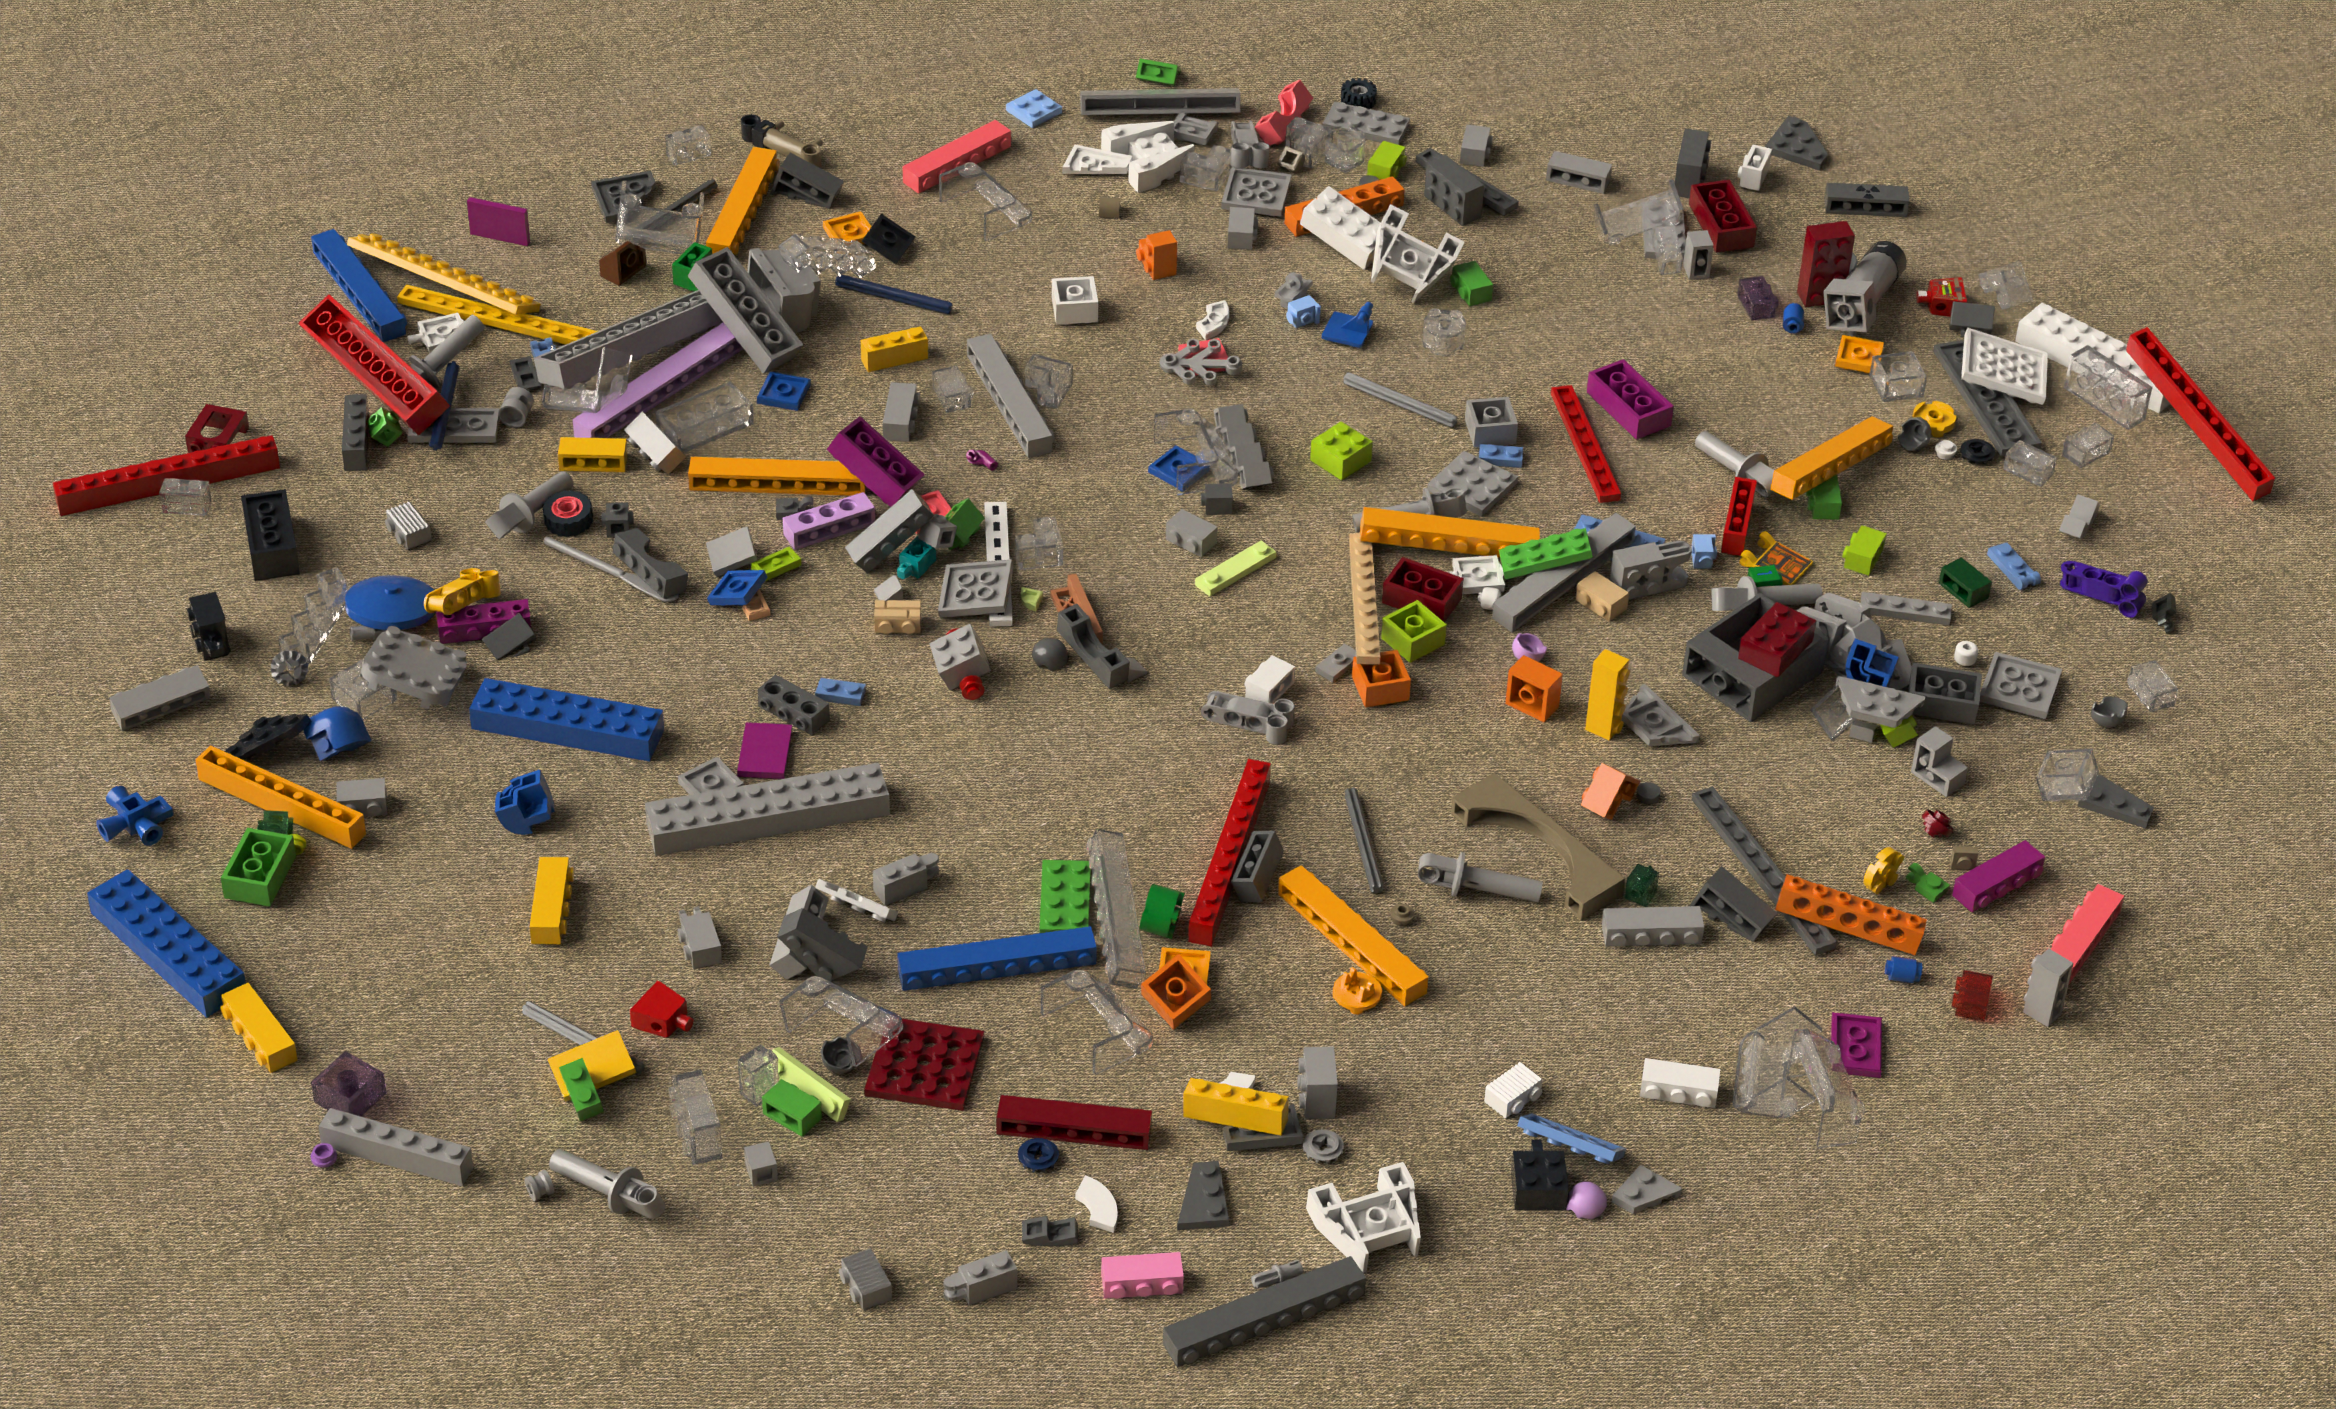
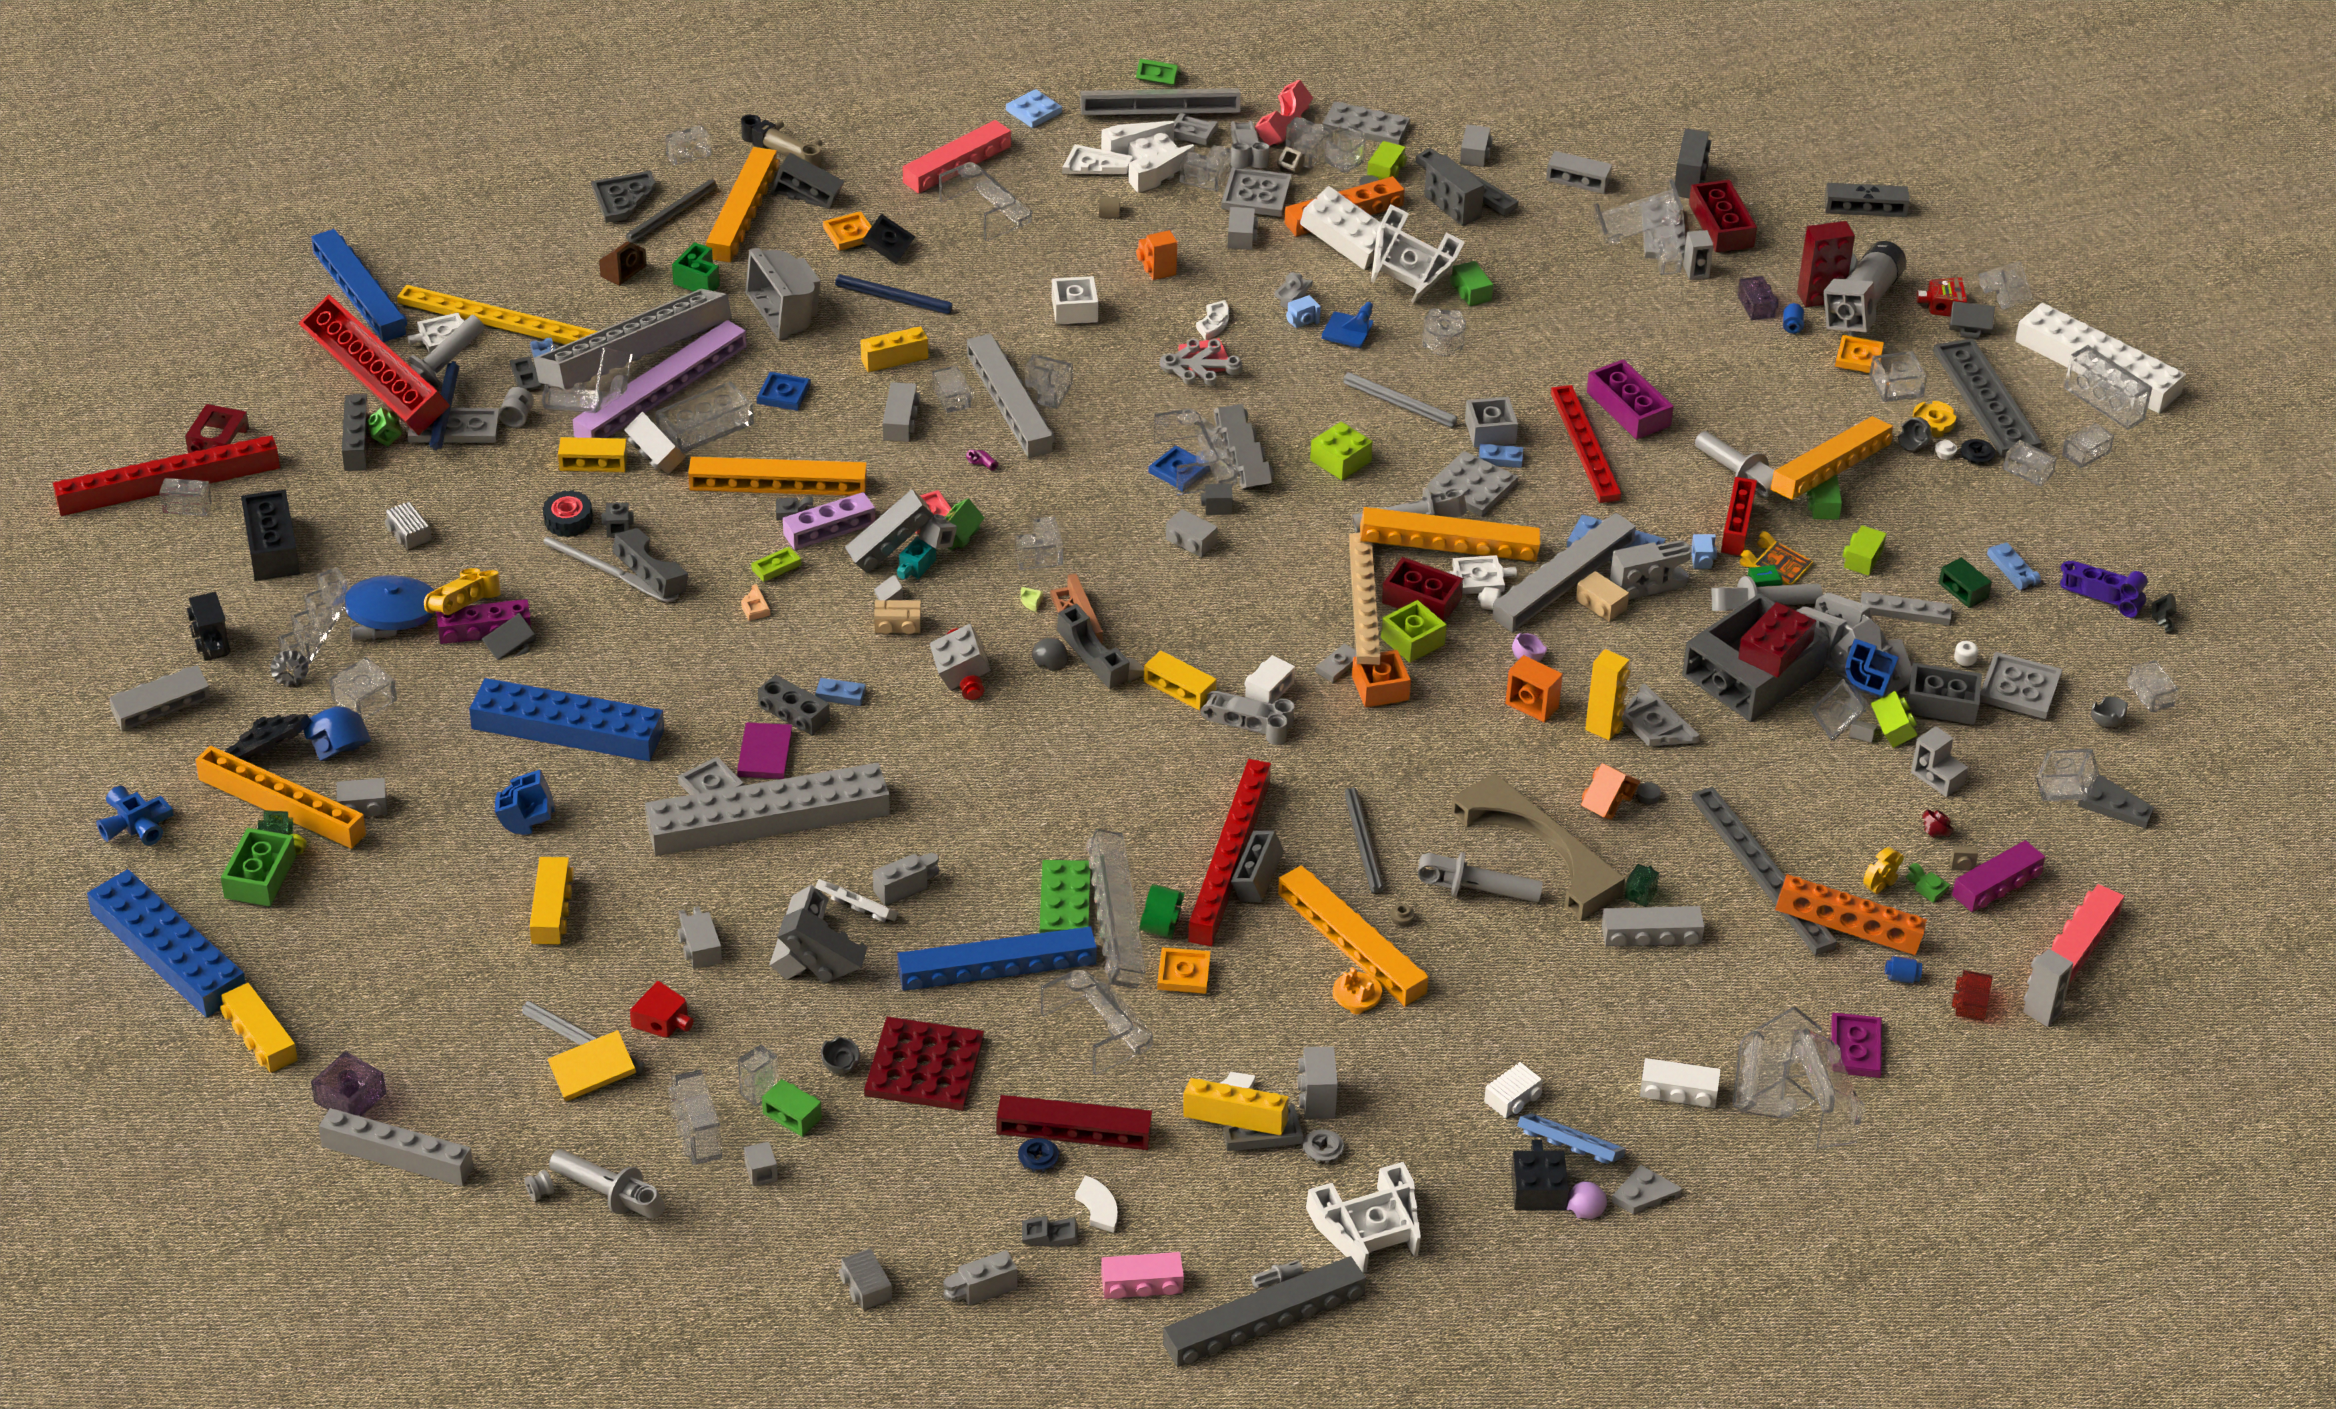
medium lavender plate [311,1143,337,1167] -> none
yellow plate [347,233,541,314] -> none
light grey plate [360,626,467,709] -> none
magenta tile [467,197,530,246] -> none
light grey piece [485,471,573,540] -> none
bright green brick [559,1058,604,1121] -> none
clear windscreen [615,180,704,254] -> none
light grey brick [688,247,803,374] -> none
light grey tile [706,526,757,577] -> none
blue plate [707,570,768,606] -> none
yellowish green plate [766,1047,851,1122] -> none
clear brick [778,234,876,278] -> none
clear windscreen [779,976,903,1067] -> none
magenta brick [826,416,925,507] -> none
light grey plate [938,559,1014,618] -> none
white tile [984,502,1012,627] -> none
orange brick [1141,954,1211,1030] -> none
dark grey wing [1177,1161,1229,1230] -> none
yellowish green plate [1195,540,1276,596] -> none
black bush [1341,78,1377,109] -> none
bright green plate [1499,528,1593,580] -> none
dark grey wedge [1690,866,1778,942] -> none
white brick [1737,145,1772,191] -> none
dark grey plate [1765,116,1828,171] -> none
light grey wing [1836,676,1925,728] -> none
white plate [1961,327,2048,405] -> none
light grey brick [2059,494,2100,539] -> none
red brick [2126,327,2275,502] -> none
none -> yellow brick [1144,650,1217,711]

